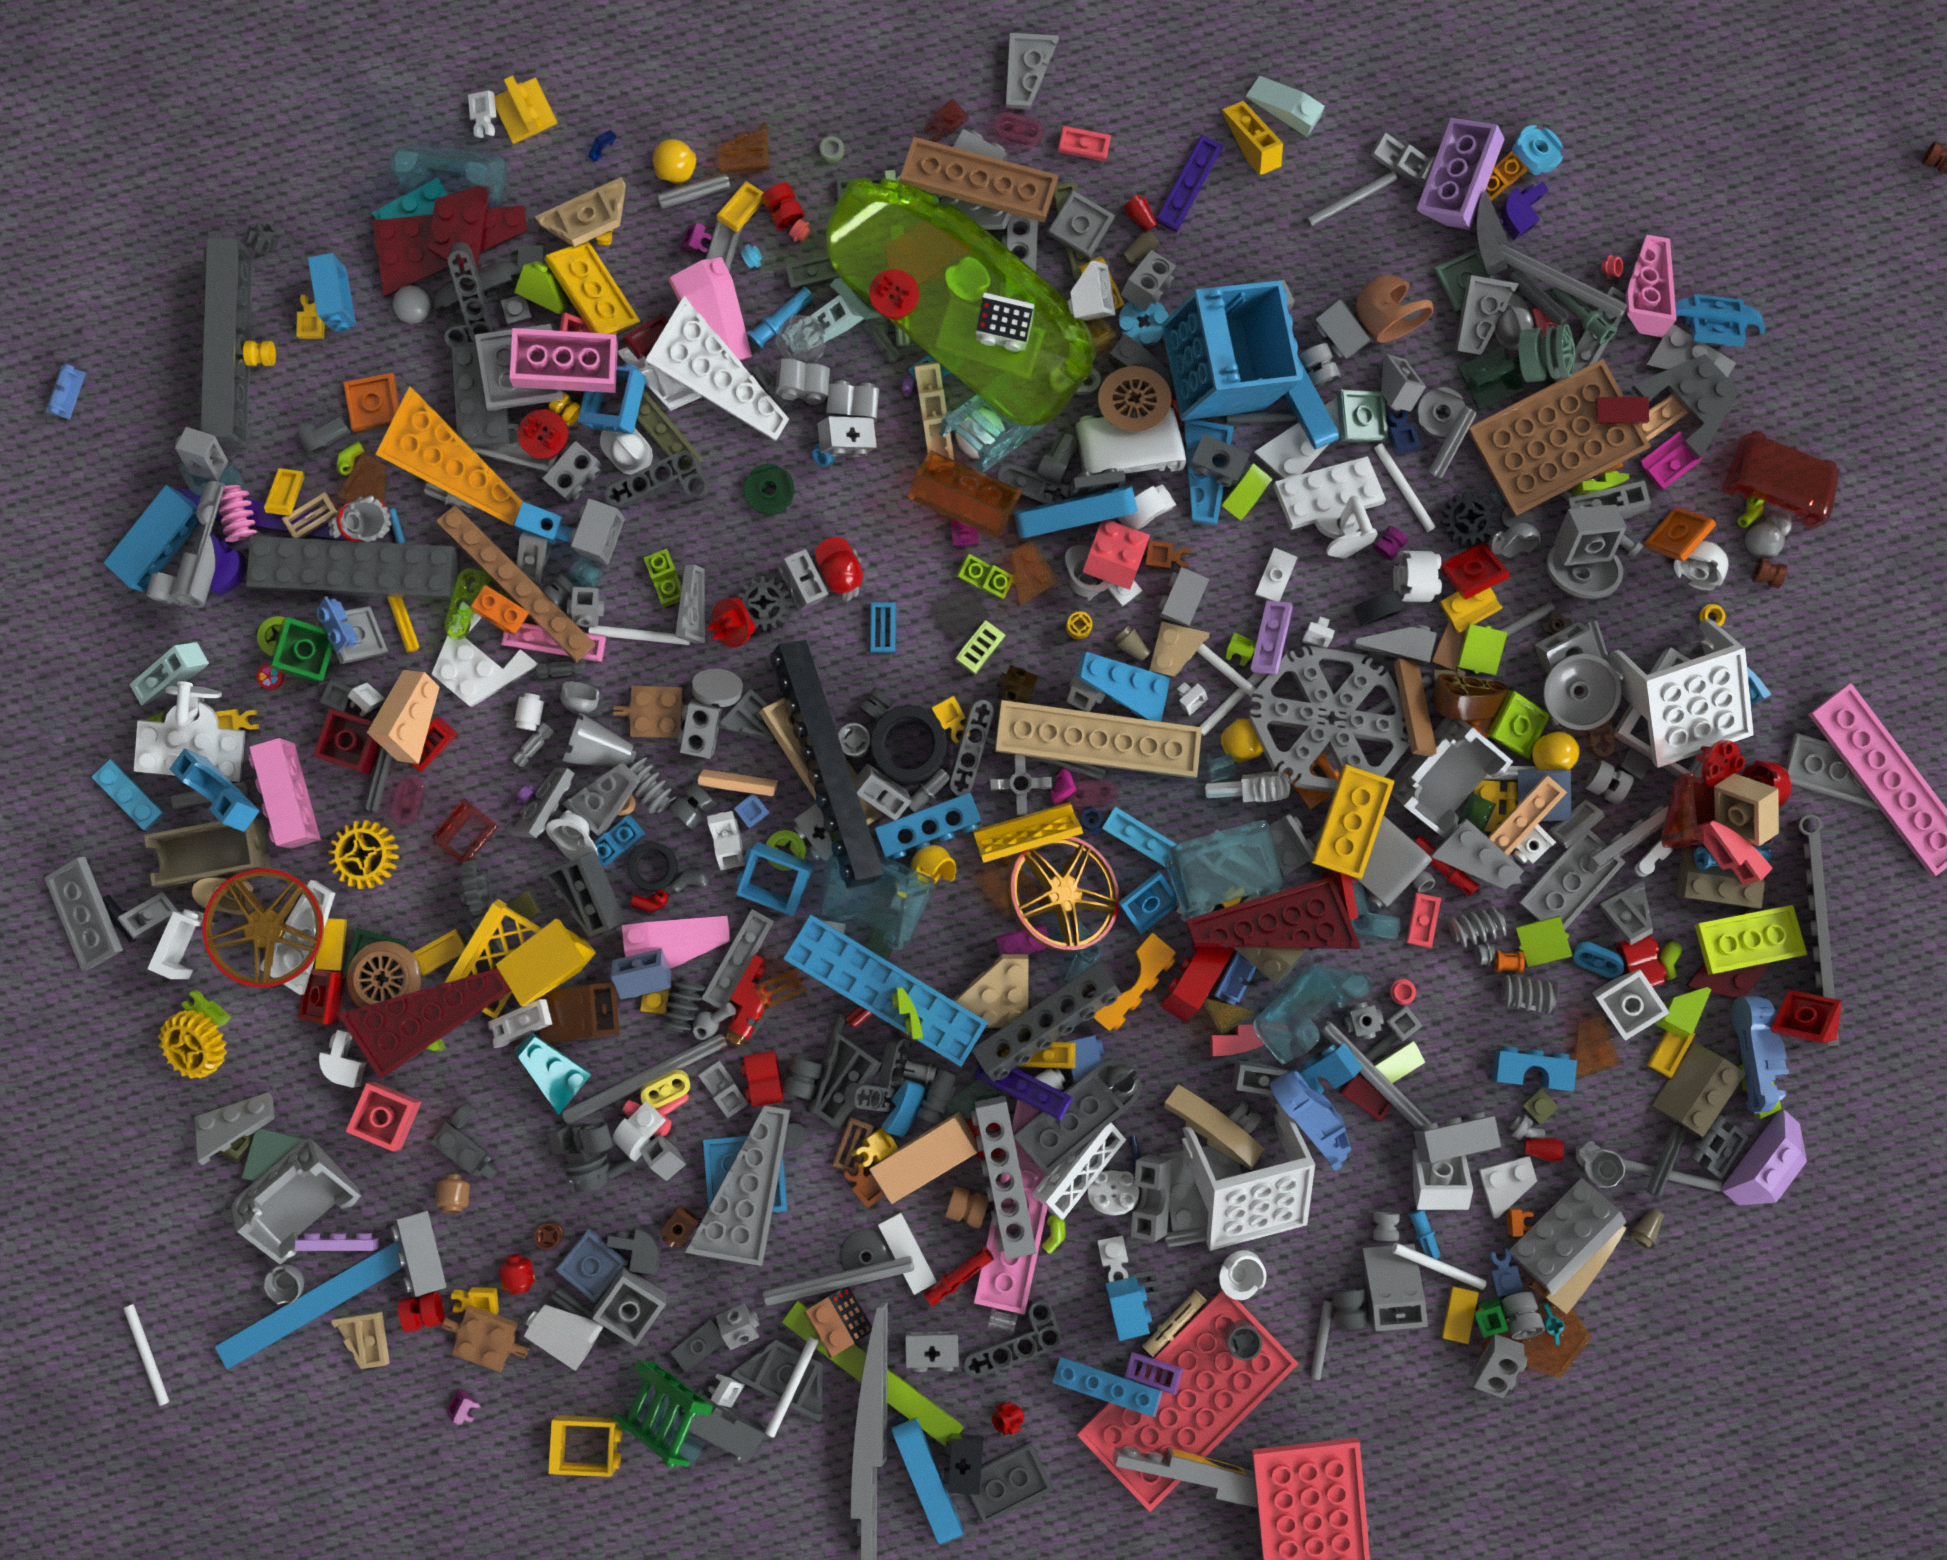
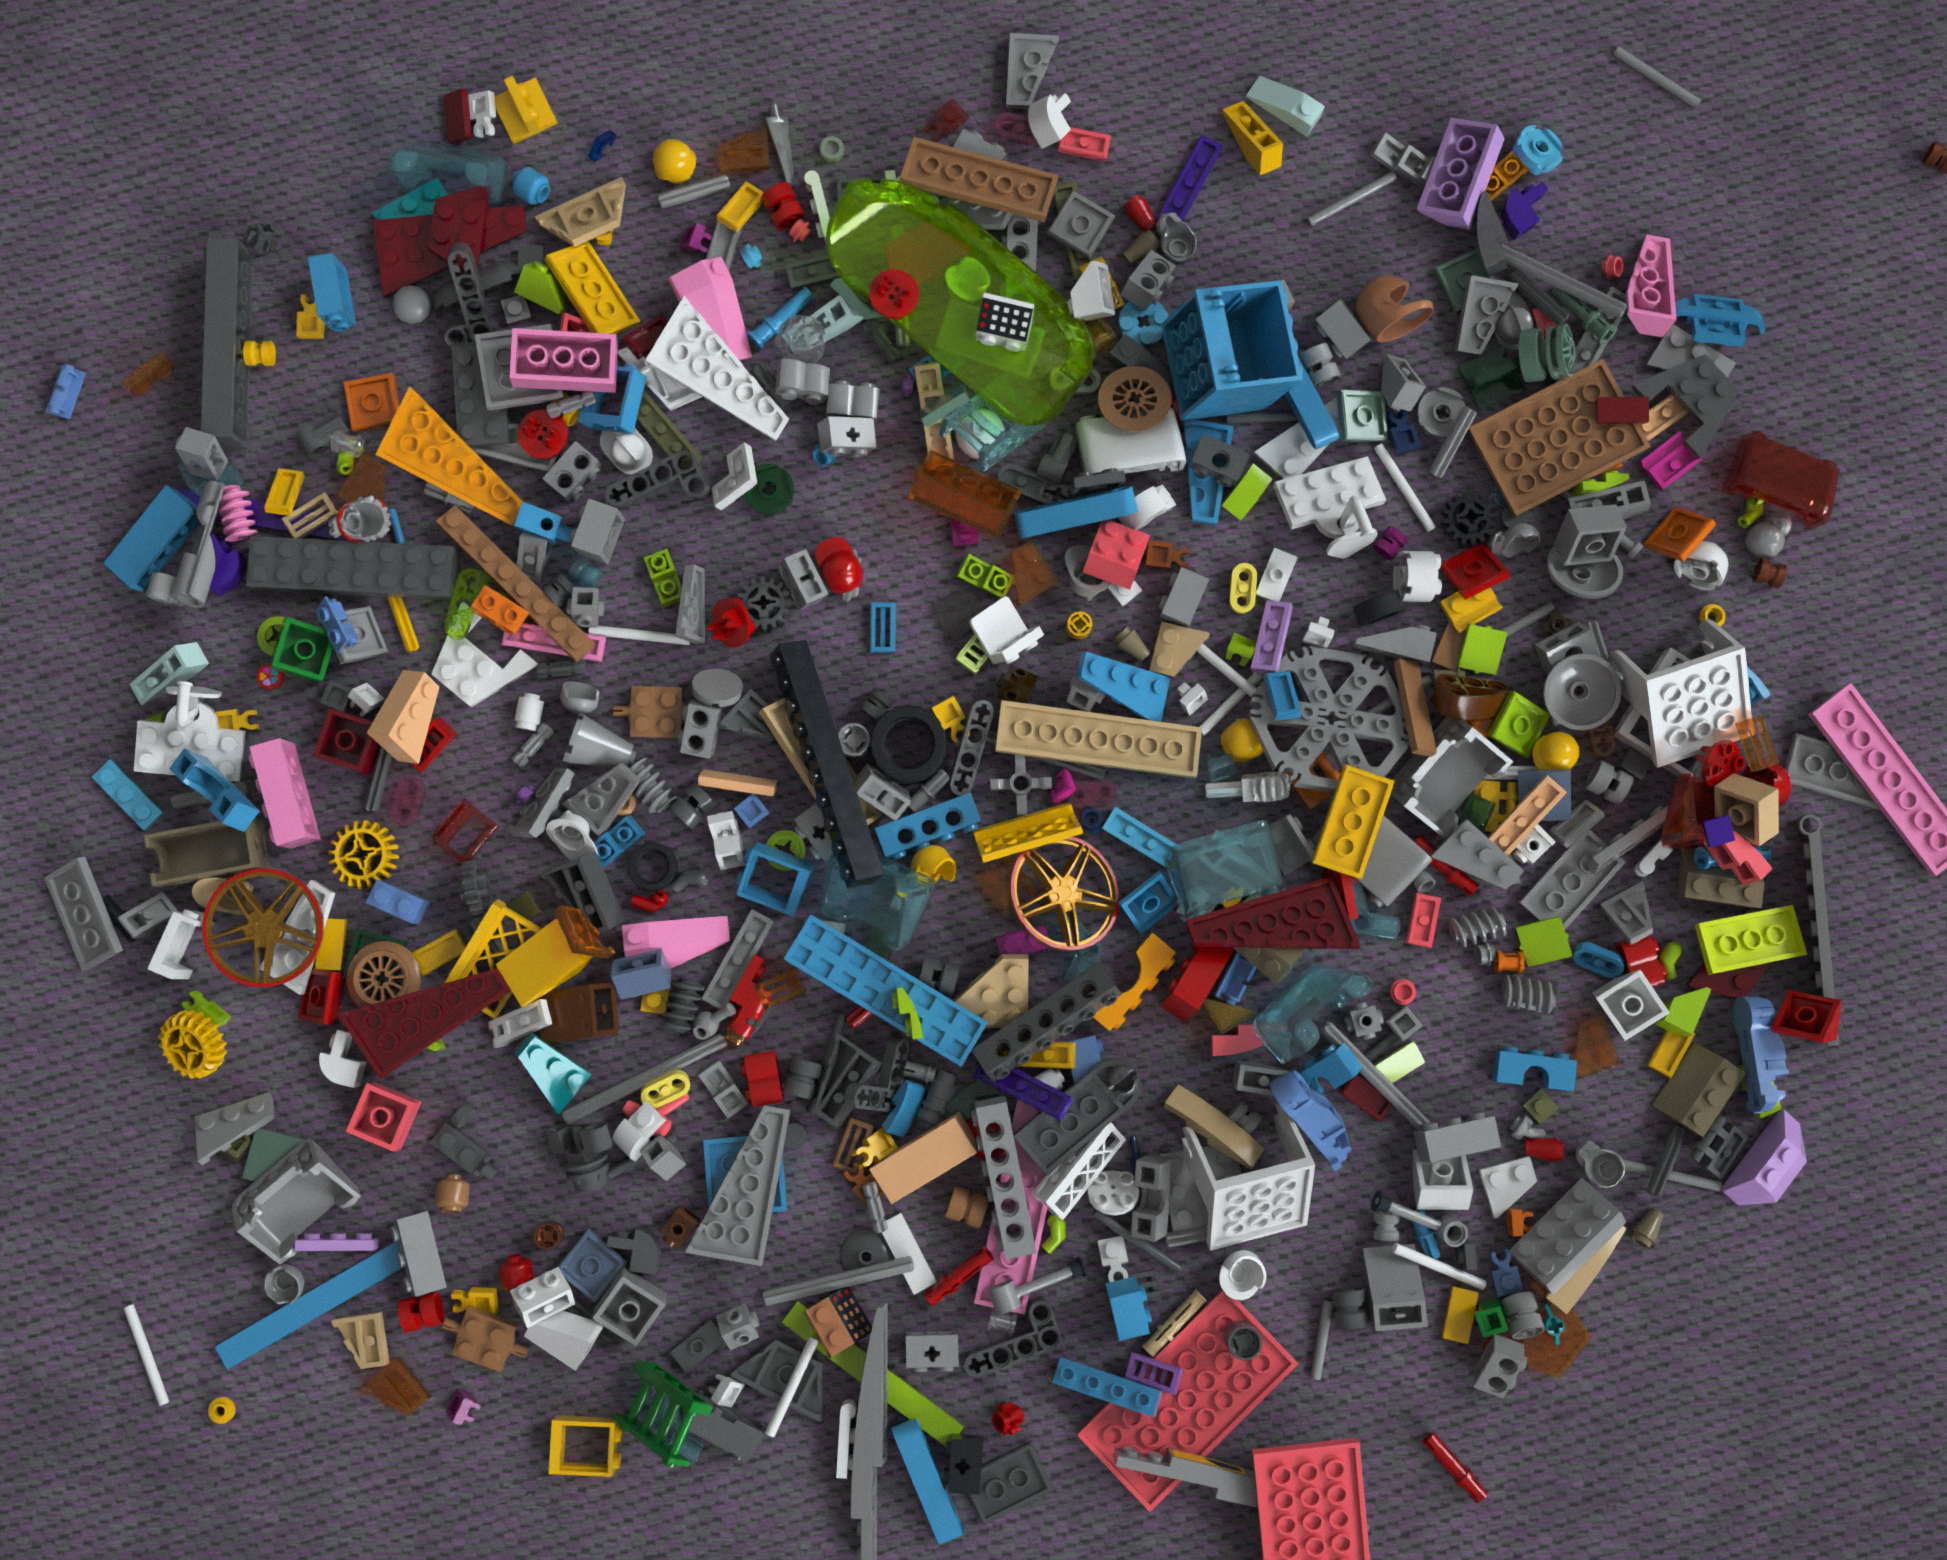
none -> clear orange plate [122,351,176,396]
none -> yellow plate [208,1397,236,1424]
none -> clear bush [331,430,365,458]
none -> clear orange wing [359,1356,432,1416]
none -> medium blue brick [366,879,430,924]
none -> dark red tile [443,88,472,145]
none -> white brick [510,1267,575,1328]
none -> dark azure head [512,167,550,205]
none -> light grey axle [546,391,596,418]
none -> clear orange wing [555,905,615,959]
none -> white plate [712,442,757,510]
none -> flat silver bar [764,104,794,185]
none -> plate [804,171,835,245]
none -> white plate [836,1399,857,1479]
none -> light grey axle [862,1181,888,1233]
none -> sand green tile [919,384,969,427]
none -> dark grey wheel [919,956,961,997]
none -> white bracket [969,597,1044,664]
none -> light grey piece [988,1257,1087,1315]
none -> white brick [1028,93,1071,149]
none -> dark grey bar [1092,1209,1182,1273]
none -> light grey hair [1156,212,1197,262]
none -> light yellow plate [1229,563,1257,614]
none -> dark azure tile [1264,671,1301,721]
none -> light grey piece [1371,1191,1468,1247]
none -> red pin [1422,1431,1488,1504]
none -> dark grey plate [1456,1241,1477,1270]
none -> light grey bar [1613,46,1701,108]
none -> dark purple tile [1701,815,1735,847]
none -> clear orange tile [1735,715,1779,772]

